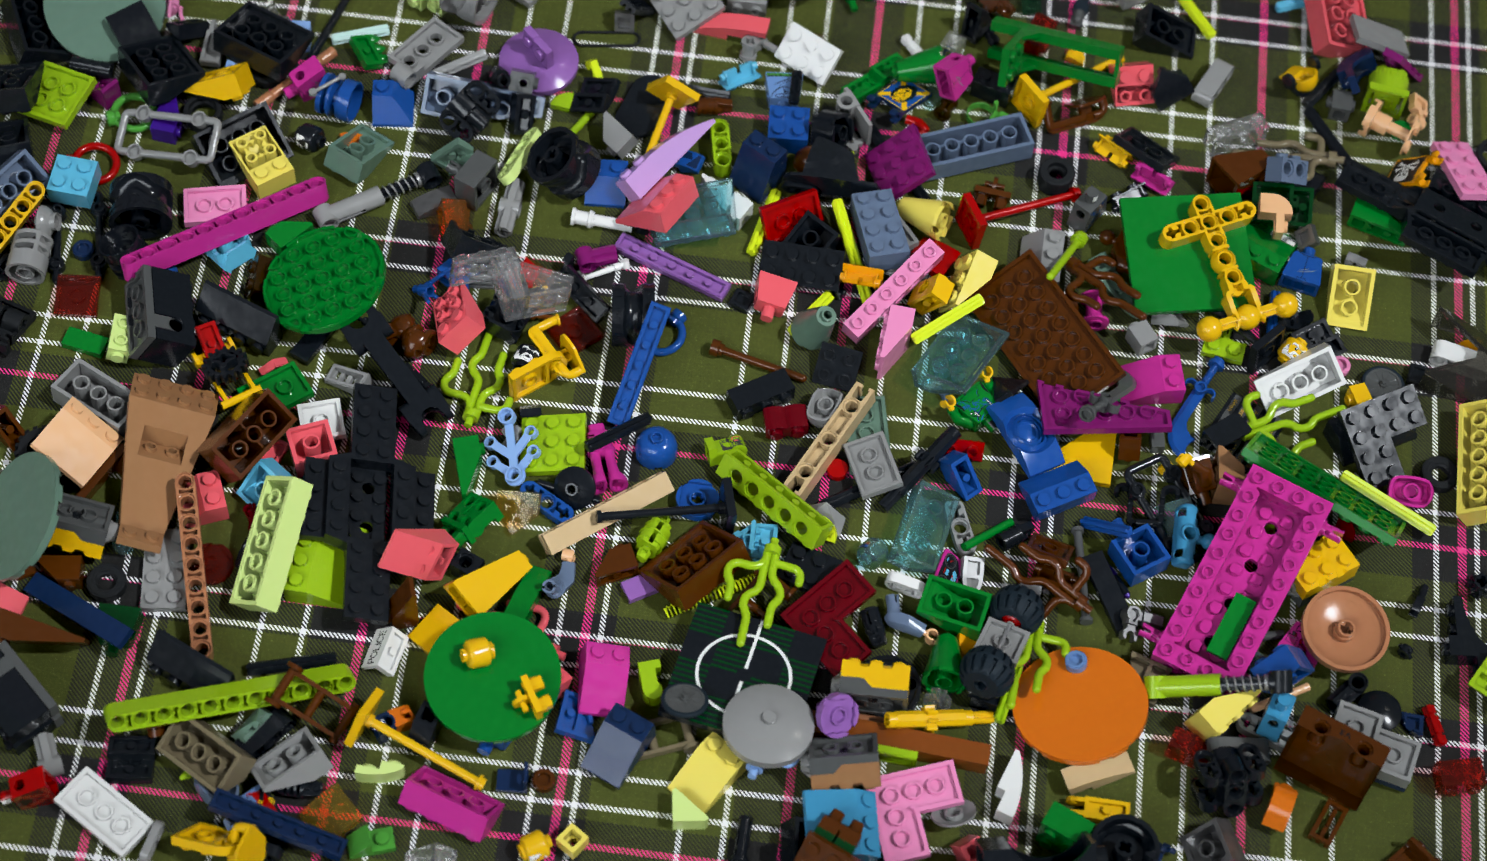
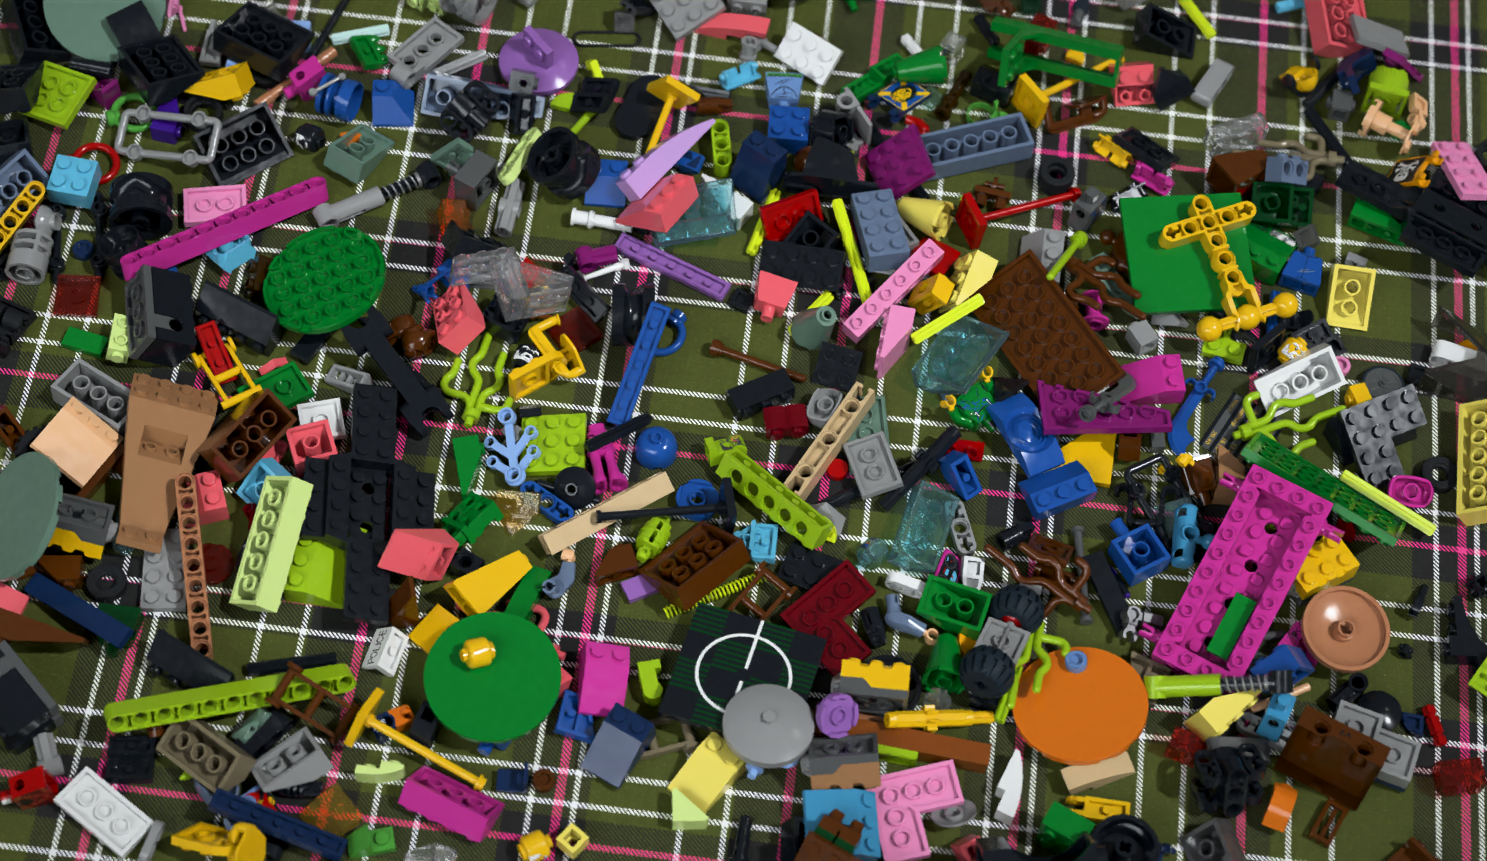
black slope [165,19,209,40] -> none
black gear [201,346,250,386] -> none
light yellow slope [228,125,296,199] -> none
green slope [265,221,314,255] -> none
flat silver slope [410,185,458,219] -> none
black hinge [489,66,511,88] -> none
yellow hips [512,674,553,720] -> none
light grey slope [603,111,639,160] -> none
dark grey wheel [660,682,709,718] -> none
lime plant [723,537,804,647] -> none
black axle [788,69,803,106] -> none
light orange hinge [839,263,884,289] -> none
dark pink torso [933,53,975,101] -> none
black slope [960,1,992,44] -> none
green bar [961,518,1014,551] -> none
blue axle [1080,516,1134,539] -> none
black panel [1200,411,1252,449] -> none
light nougat brick [1257,193,1293,240] -> none

